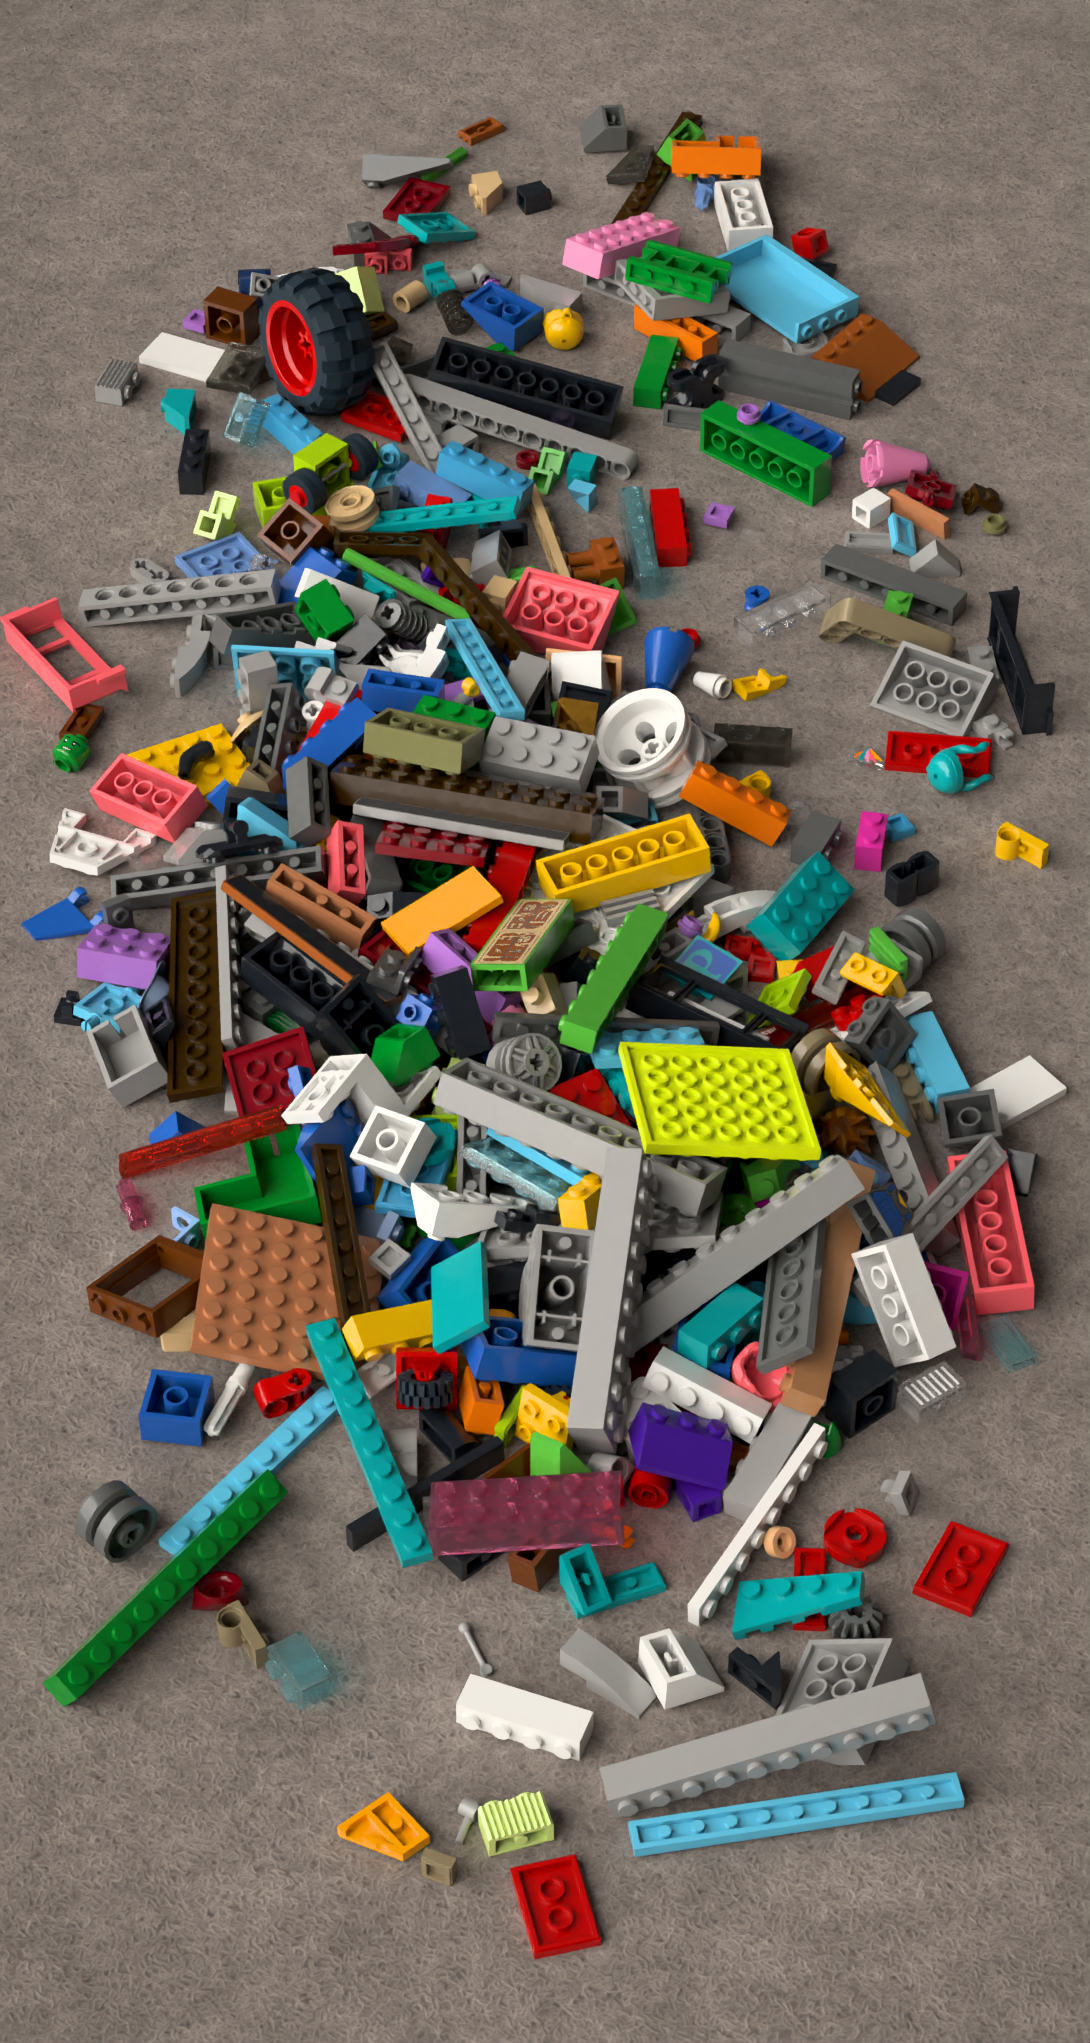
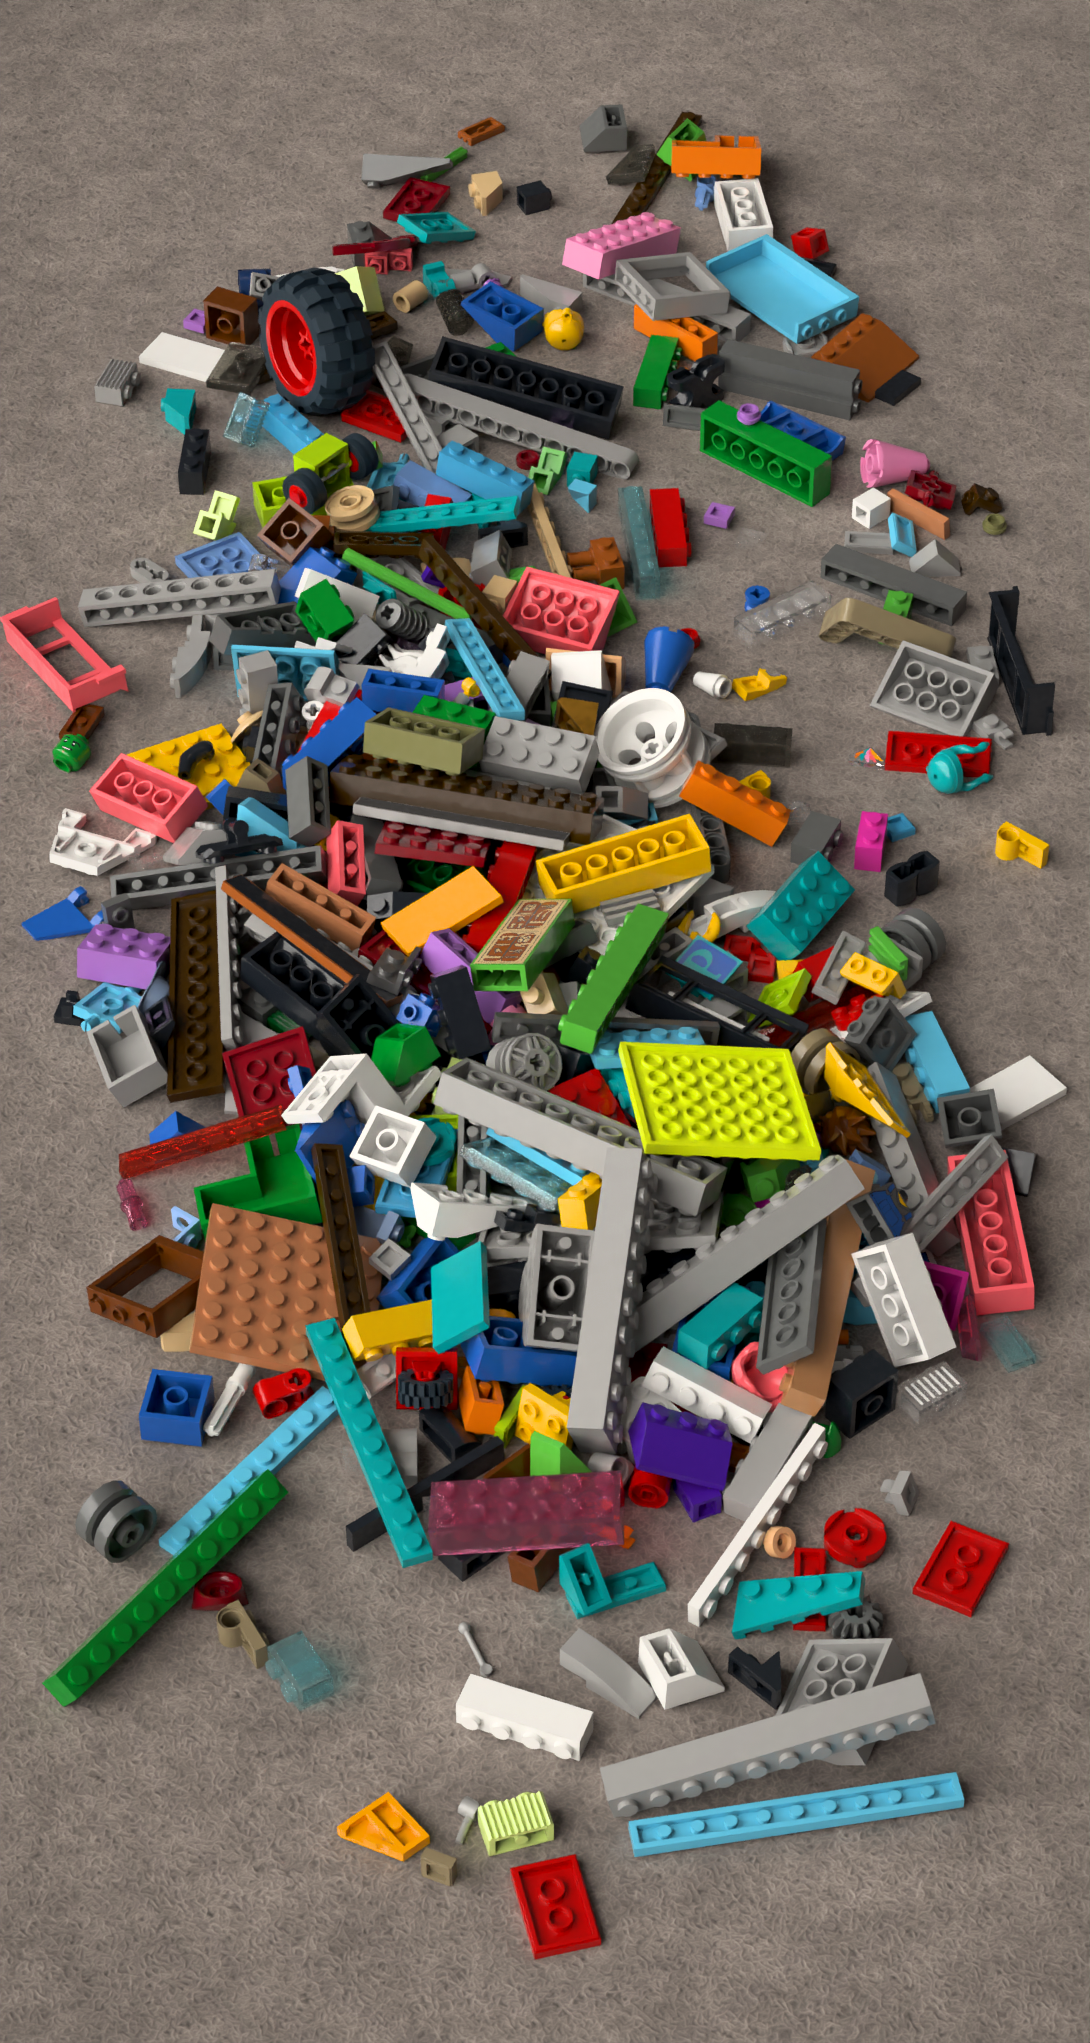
medium azure plate [379,442,405,468] -> none
green fence [625,240,733,304] -> none
medium lavender plate [677,915,704,939] -> none

